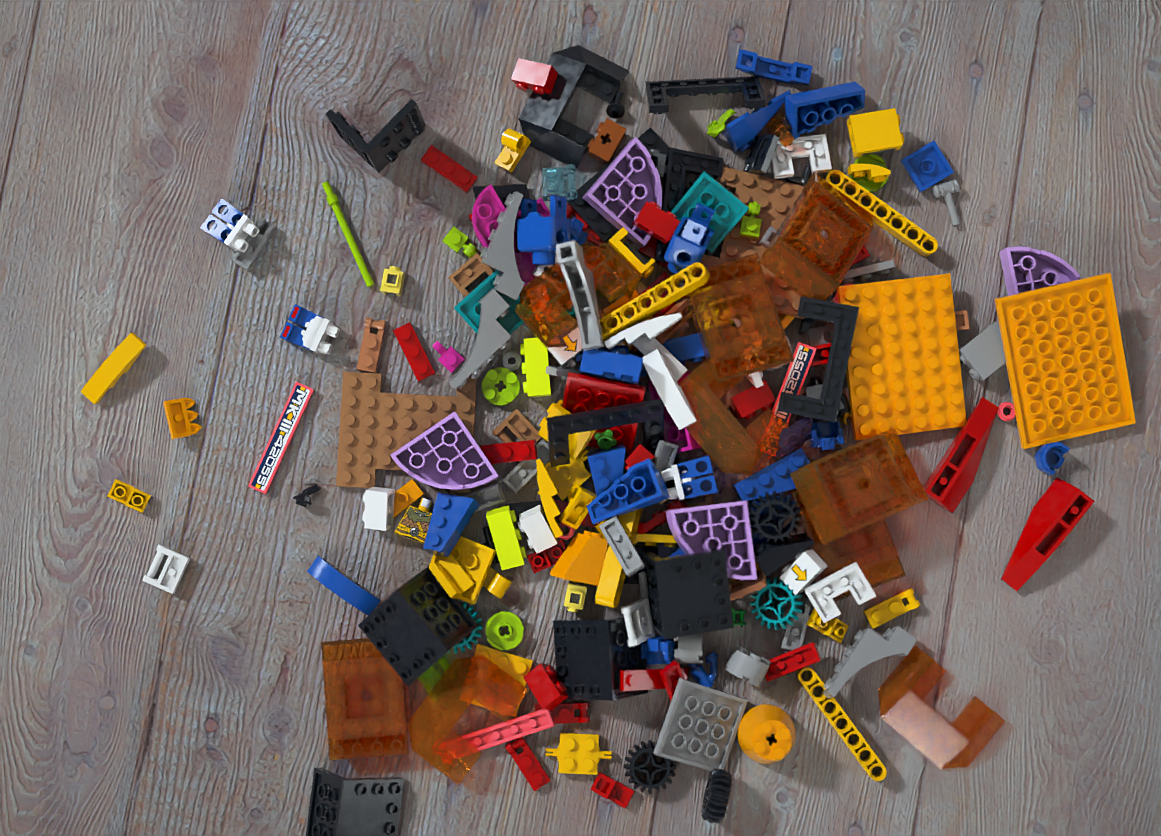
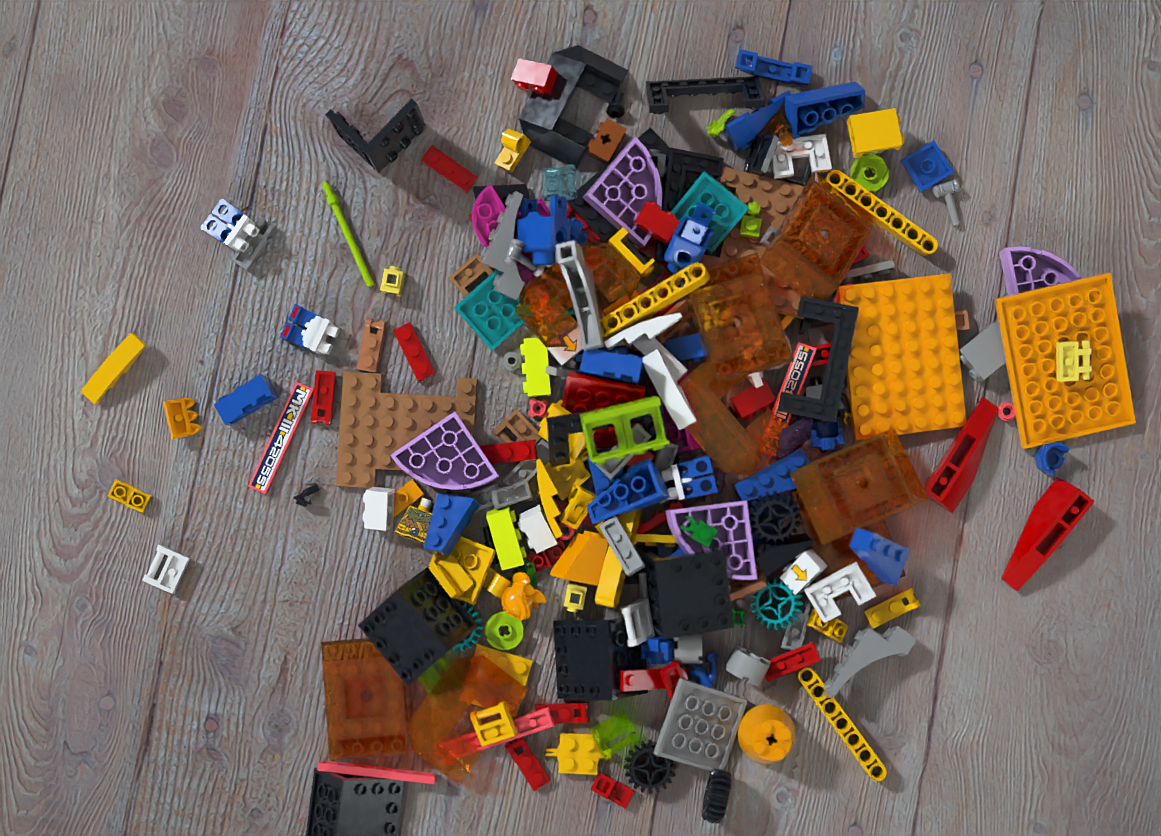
blue slope [307,556,381,615] -> none
dark pink plate [432,341,465,373] -> none
lime plate [442,226,478,258] -> none
light grey arch [448,289,511,389] -> none
lime plate [482,367,520,406] -> none
red brick [523,663,569,710] -> none
bright green plate [595,430,617,449] -> none
yellow slope [847,164,891,183] -> none
clear orange slope [878,646,1005,769] -> none
none -> blue wedge [214,374,279,426]
none -> red plate [311,370,336,426]
none -> coral tile [317,760,437,784]
none -> yellow plate [470,701,518,746]
none -> light grey plate [490,479,533,509]
none -> light orange helmet [501,572,547,621]
none -> light grey piece [504,239,537,271]
none -> green piece [517,562,537,587]
none -> coral plate [528,398,548,419]
none -> lime window [579,396,670,465]
none -> clear neon green plate [589,710,639,761]
none -> light grey plate [596,423,651,479]
none -> green plate [680,516,718,547]
none -> blue wedge [850,528,910,587]
none -> light yellow plate [1056,340,1092,382]

